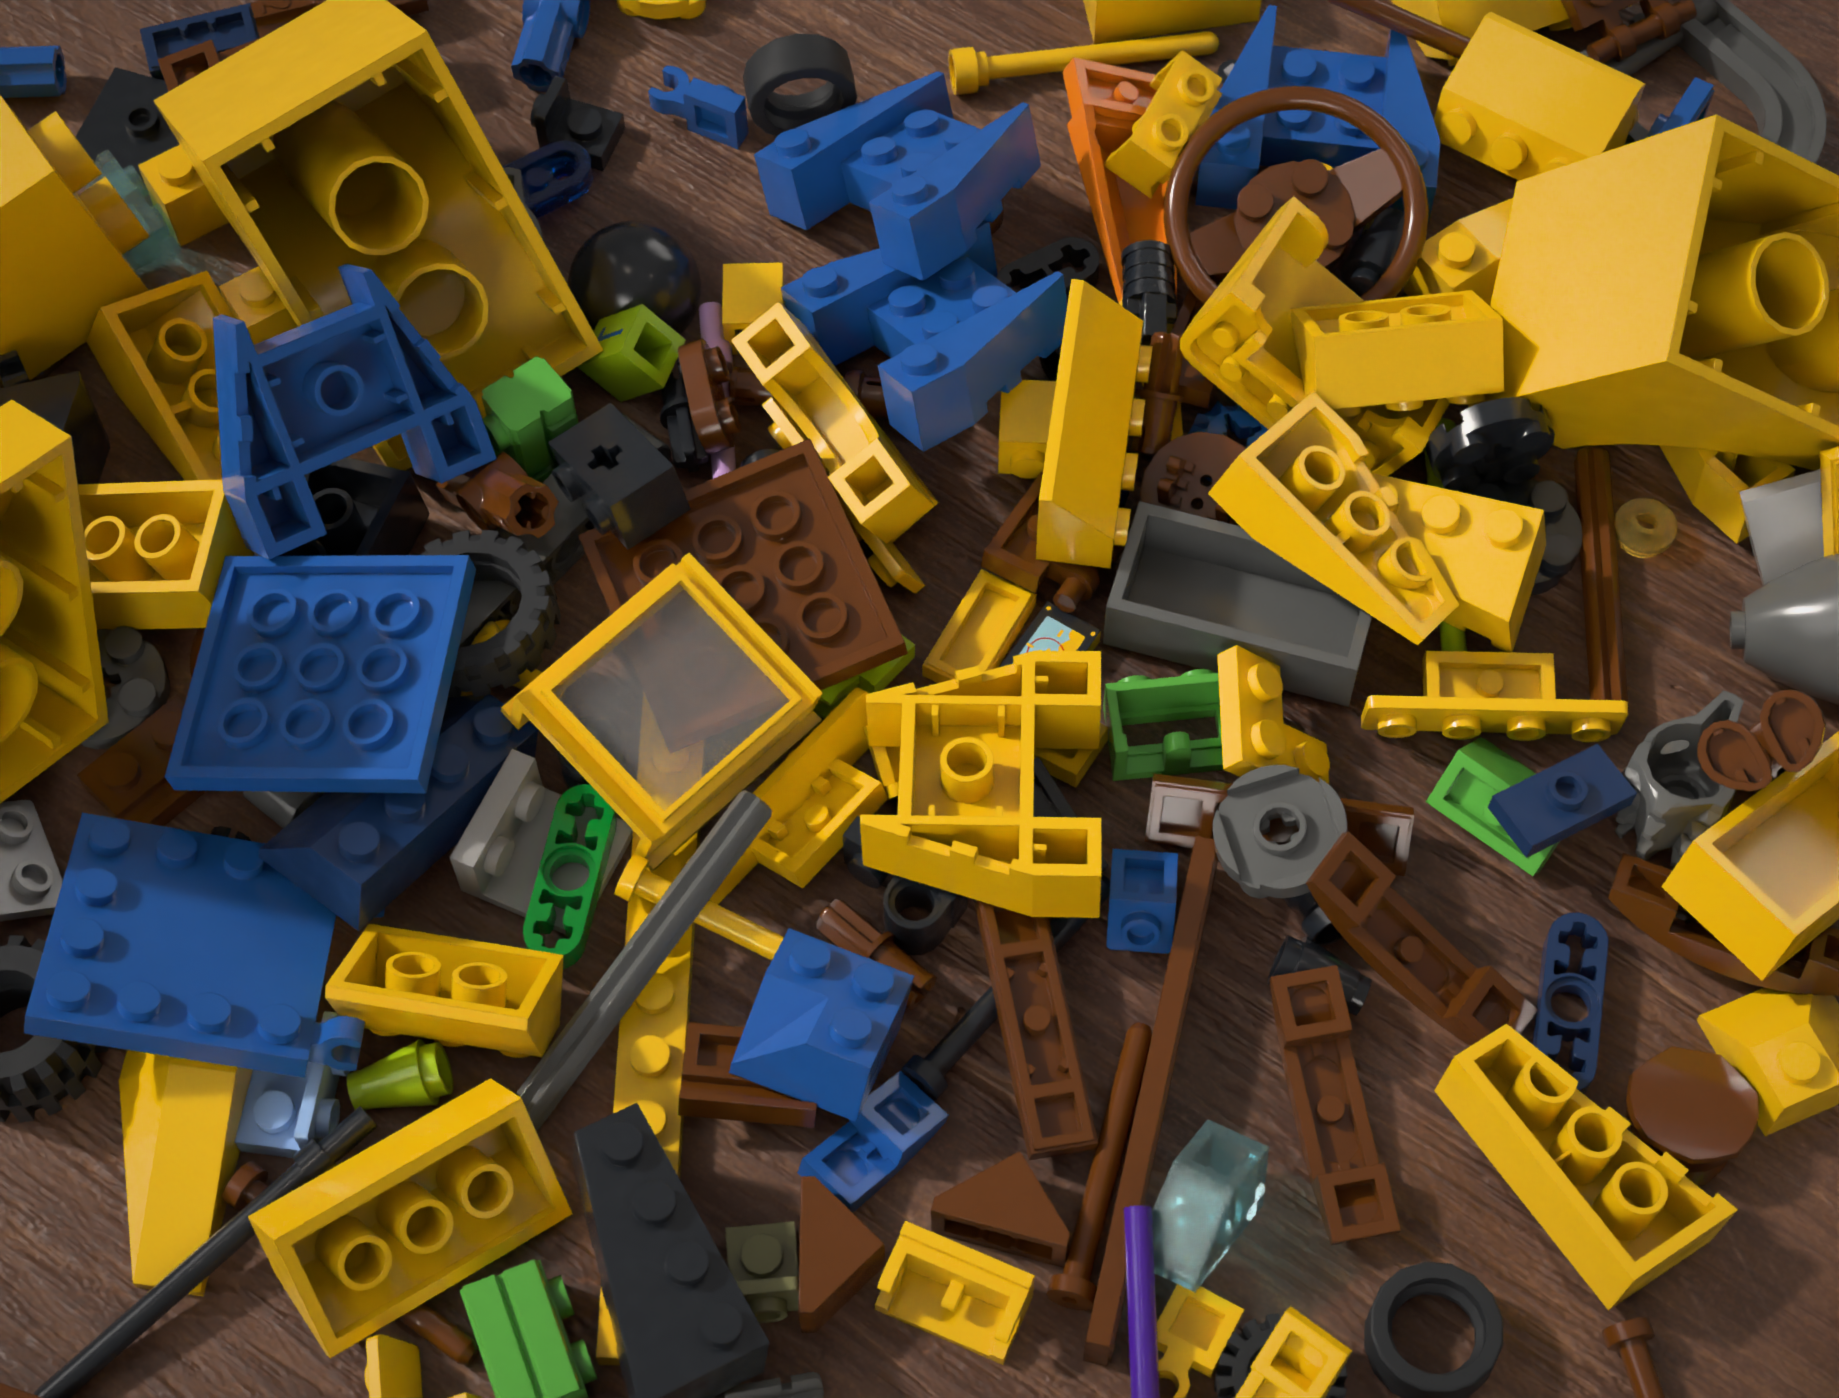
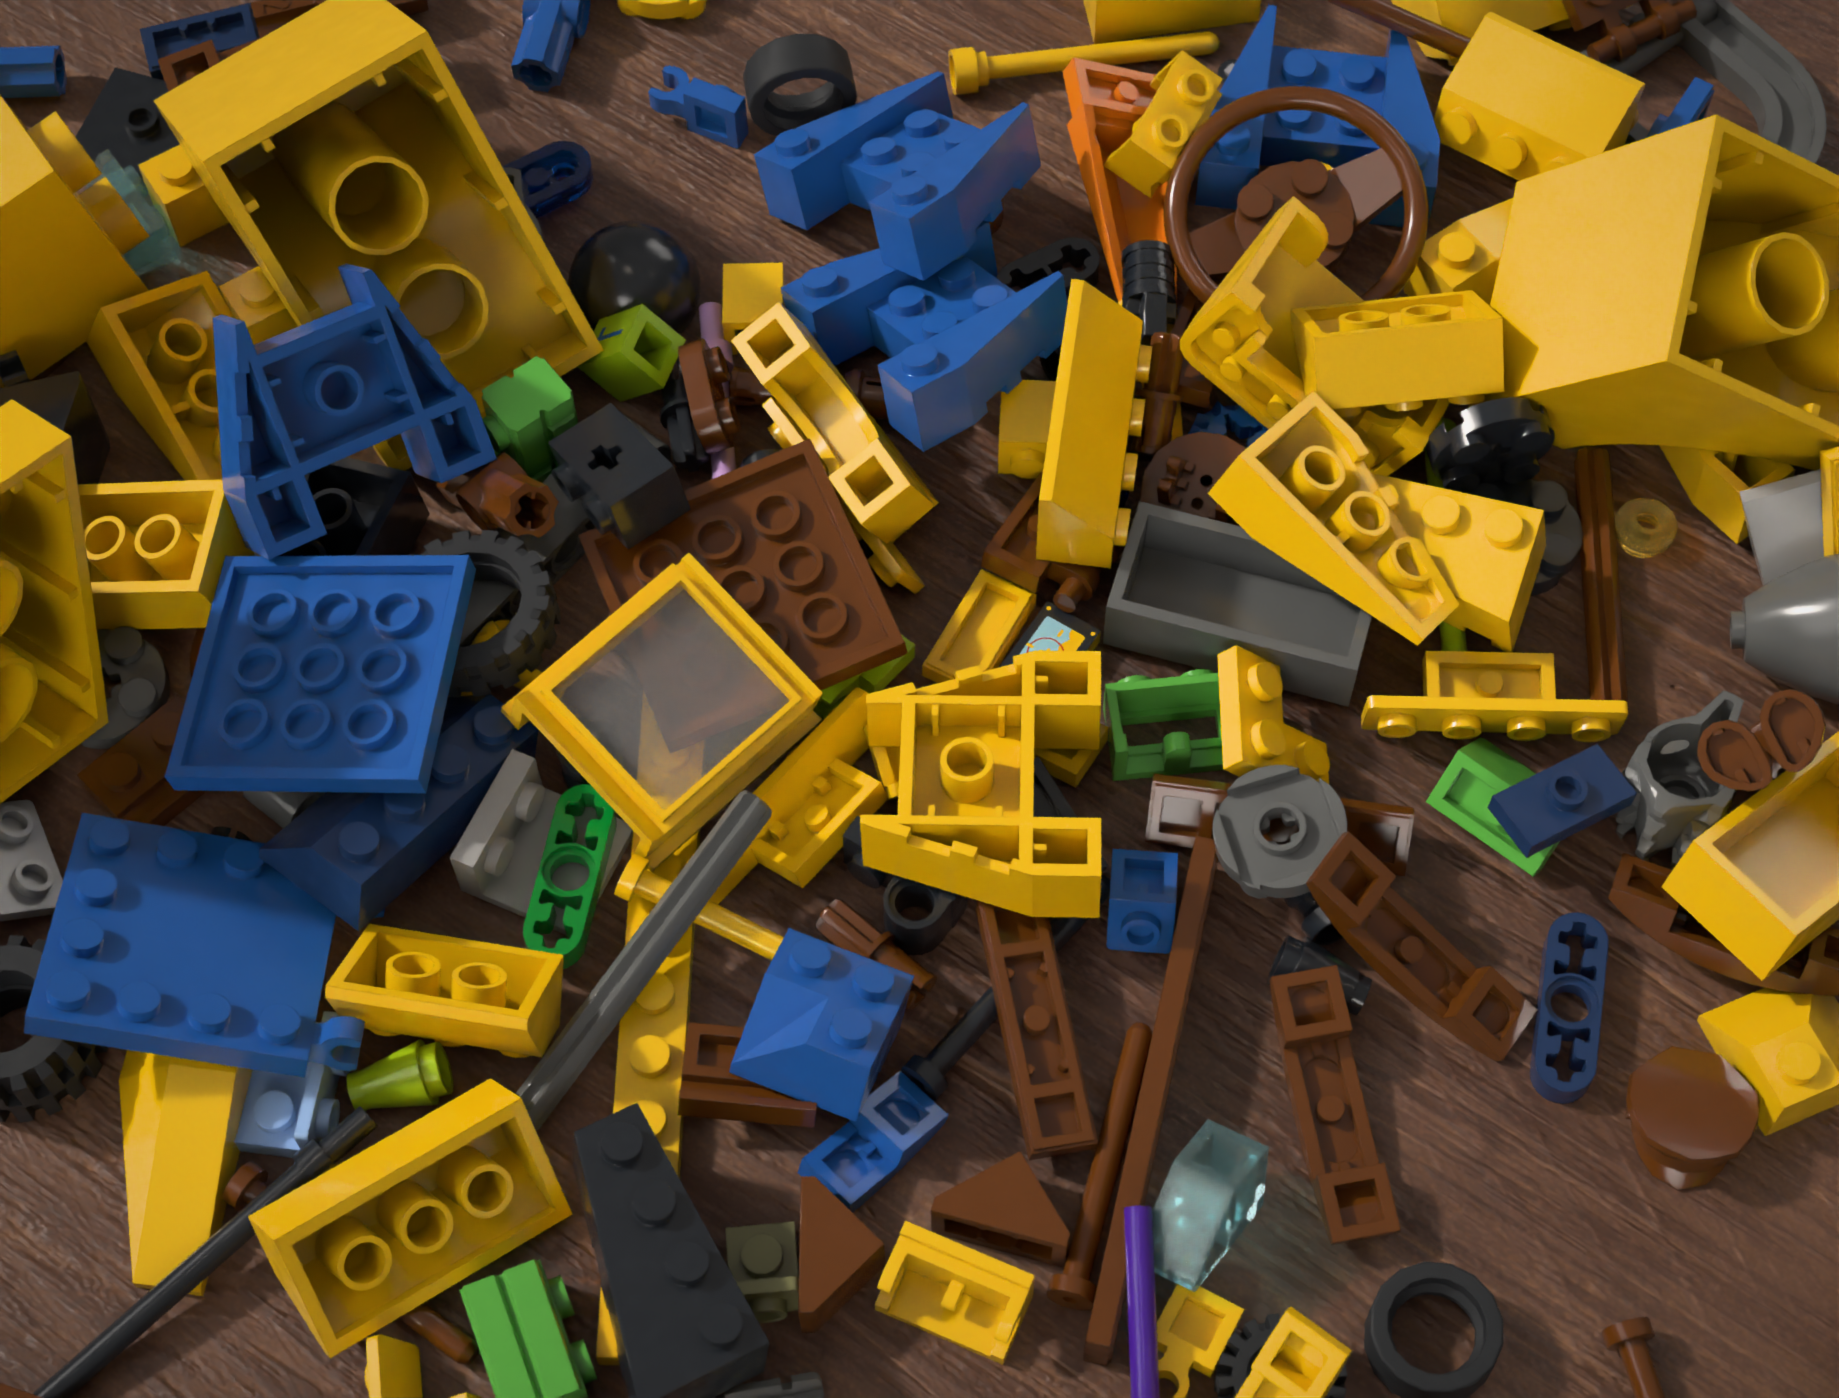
black bracket [530,76,625,171] -> none
black brick [1341,207,1404,297] -> none
yellow wedge [1434,1024,1738,1311] -> none

